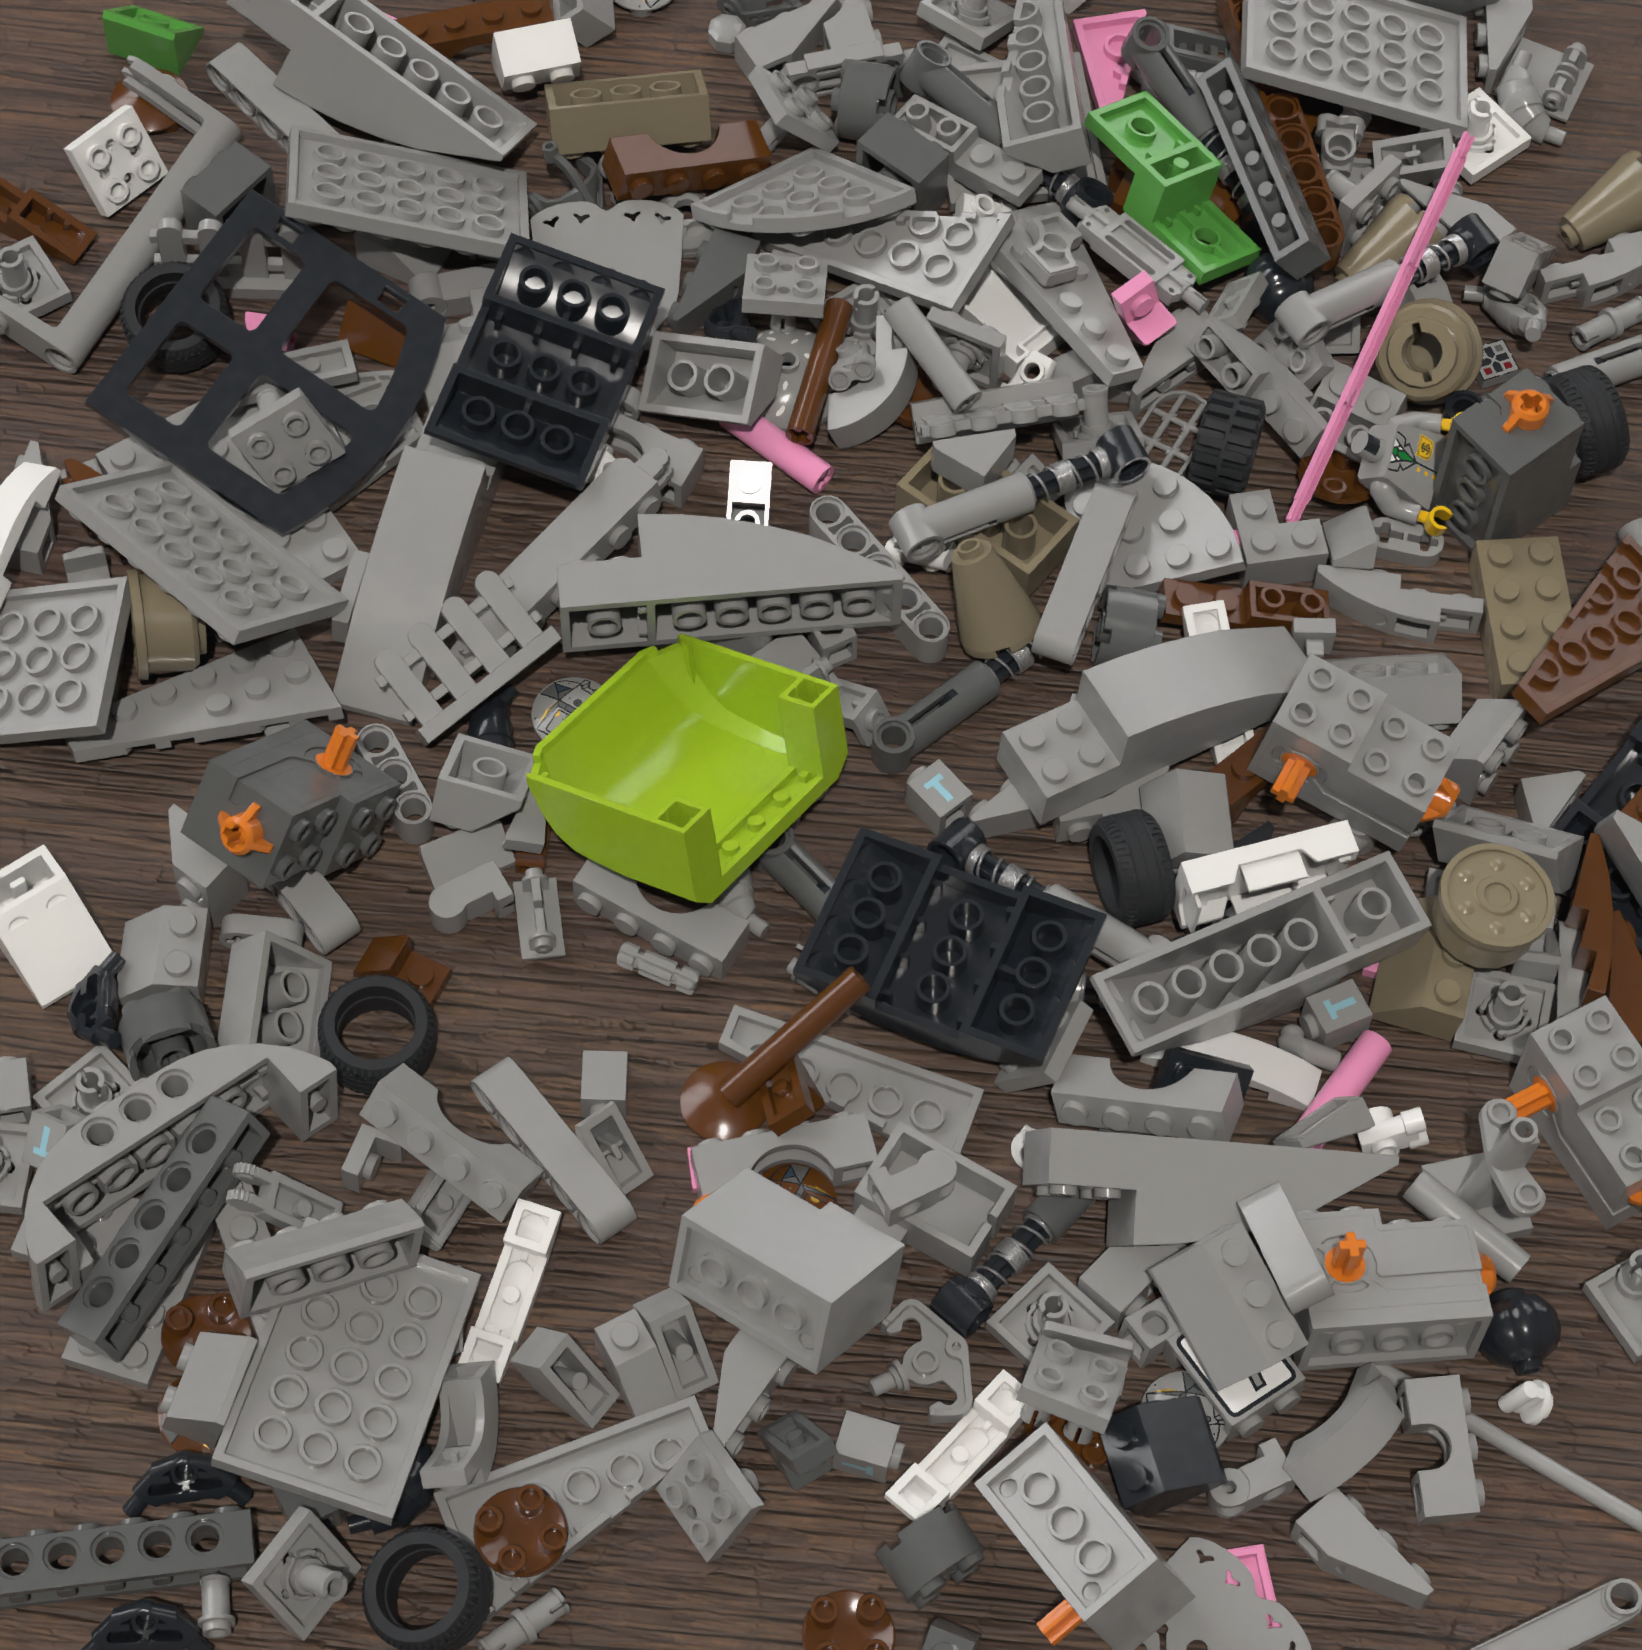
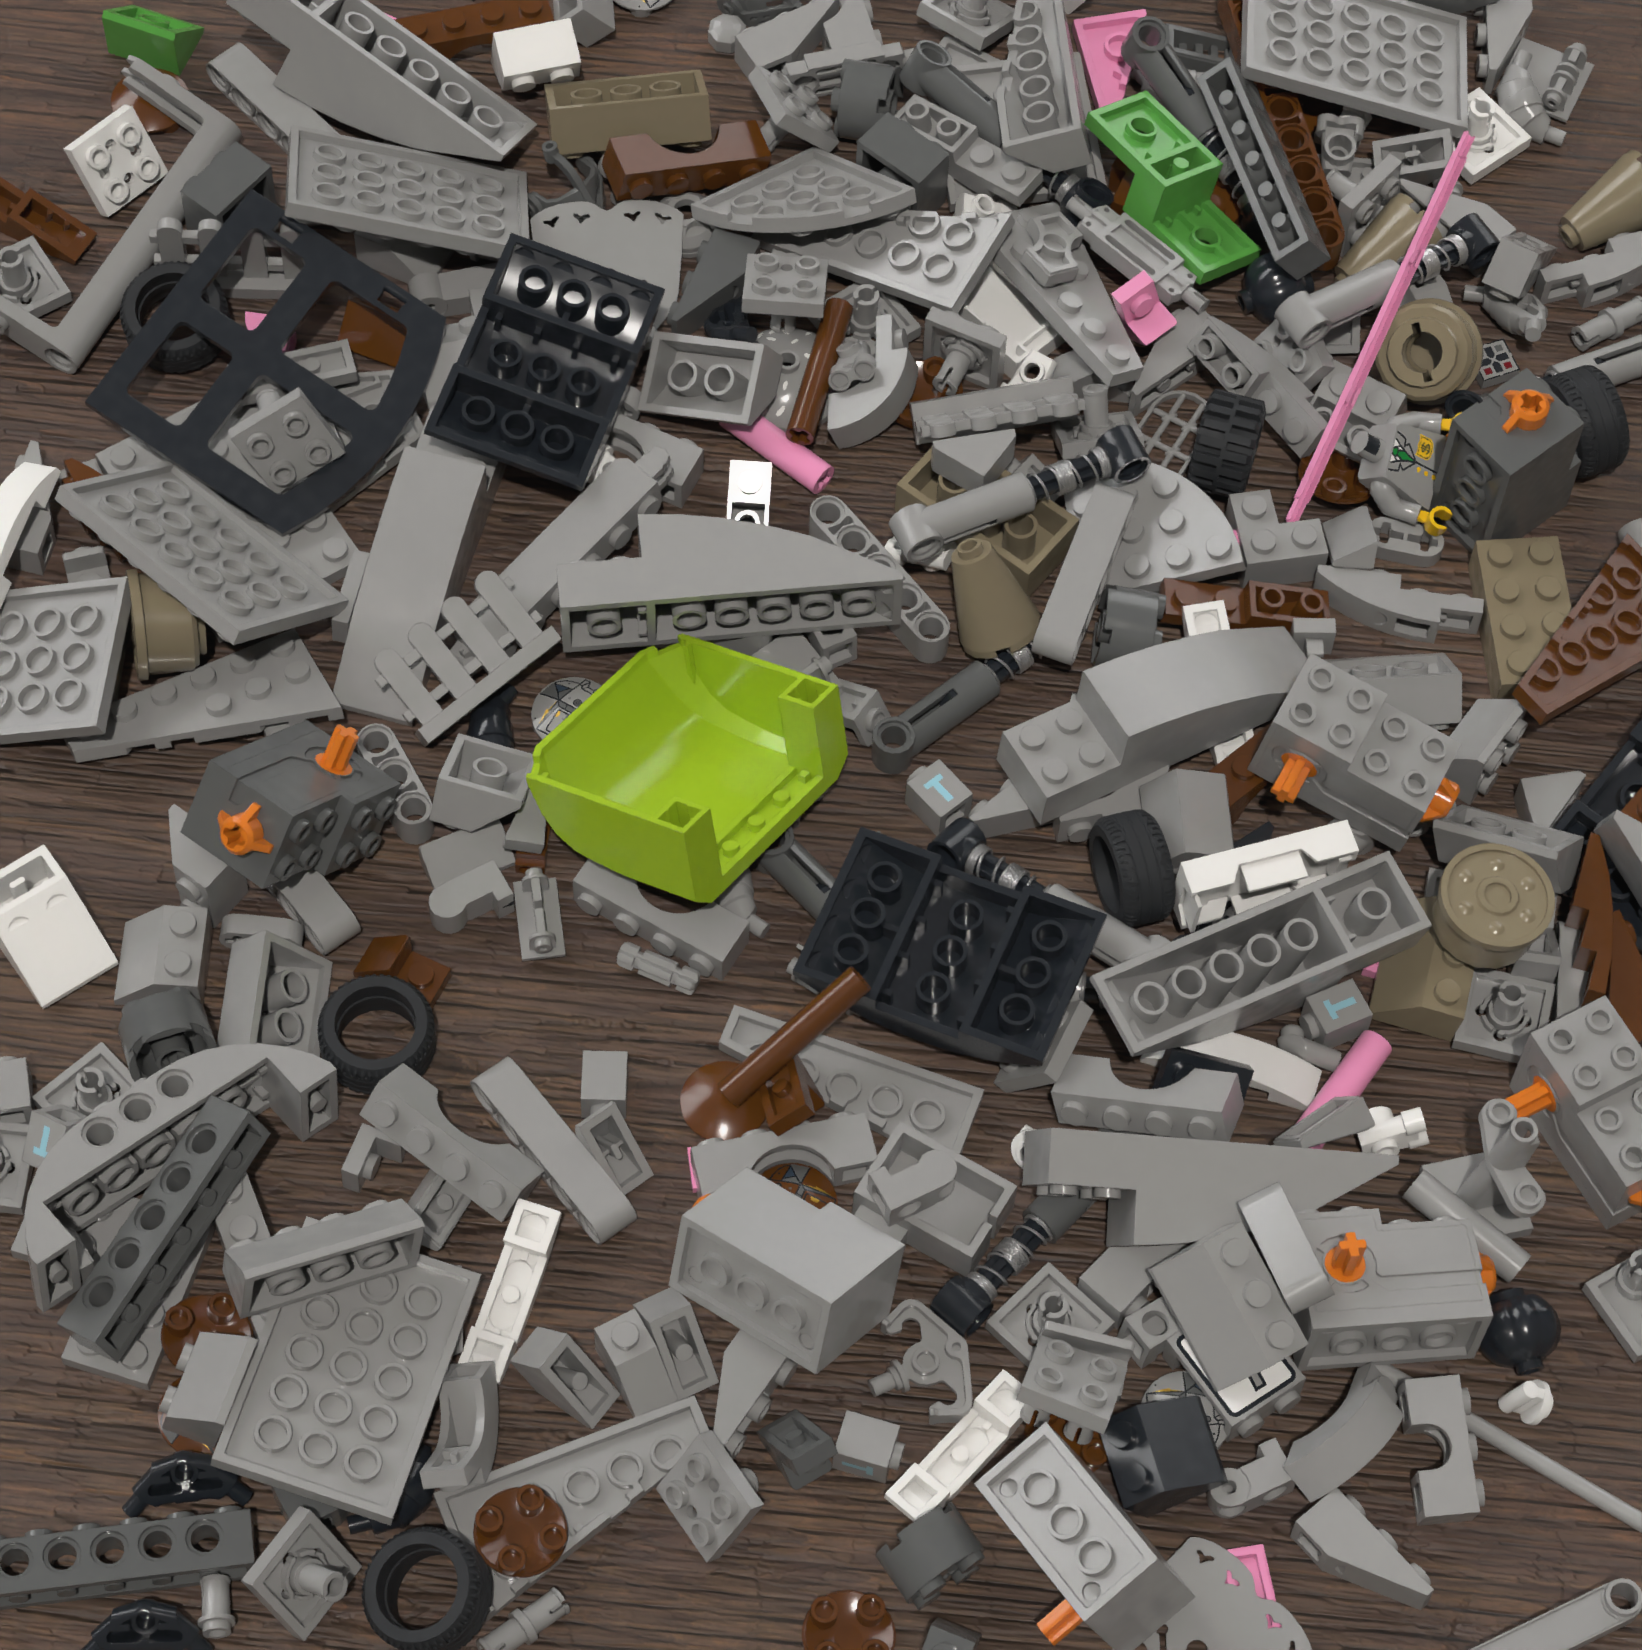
black piece [67,951,125,1049] -> none
light grey hinge [225,1162,343,1229] -> none
light grey piece [884,296,982,413] -> none
light grey plate [1206,271,1268,332] -> none

